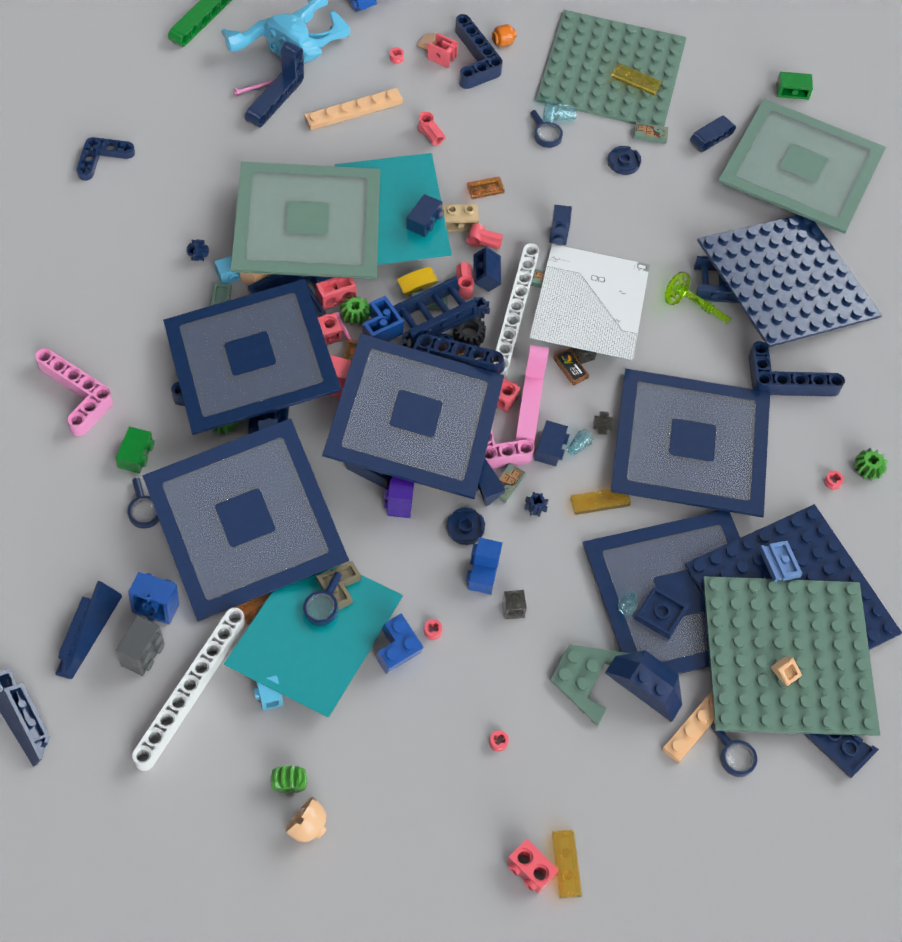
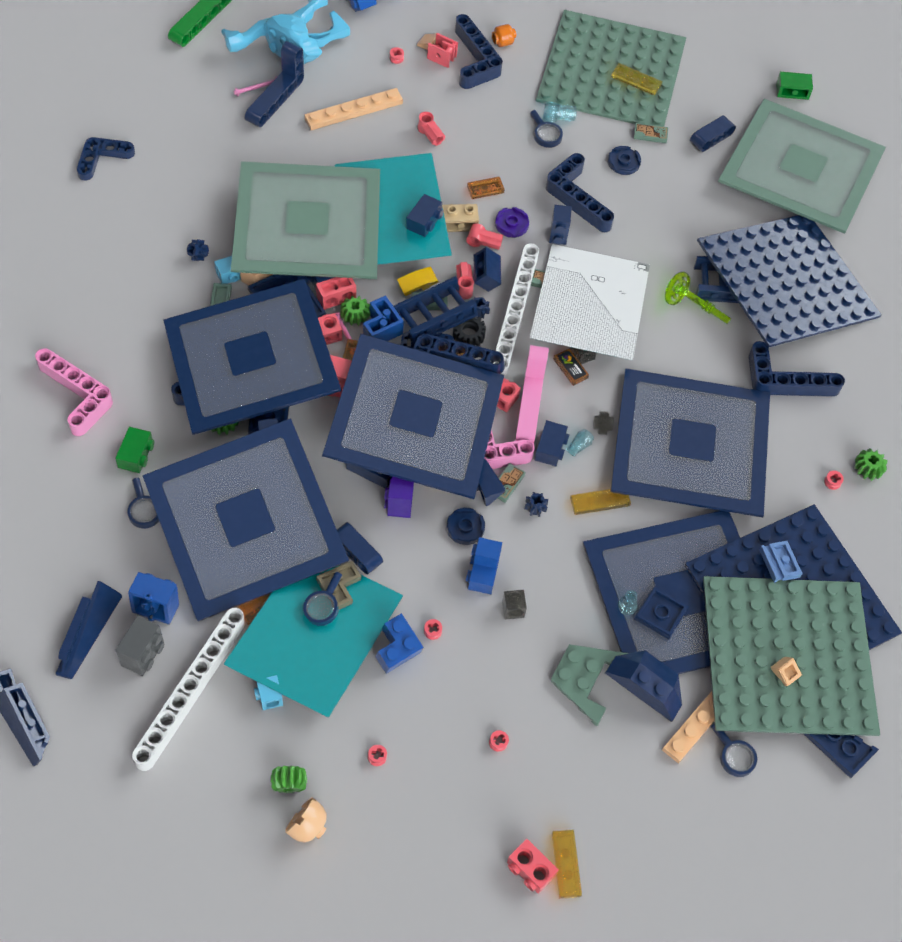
none -> dark blue beam [337,522,383,575]
none -> coral bush [368,745,387,766]
none -> dark purple tile [495,207,529,238]
none -> dark blue beam [546,153,614,233]

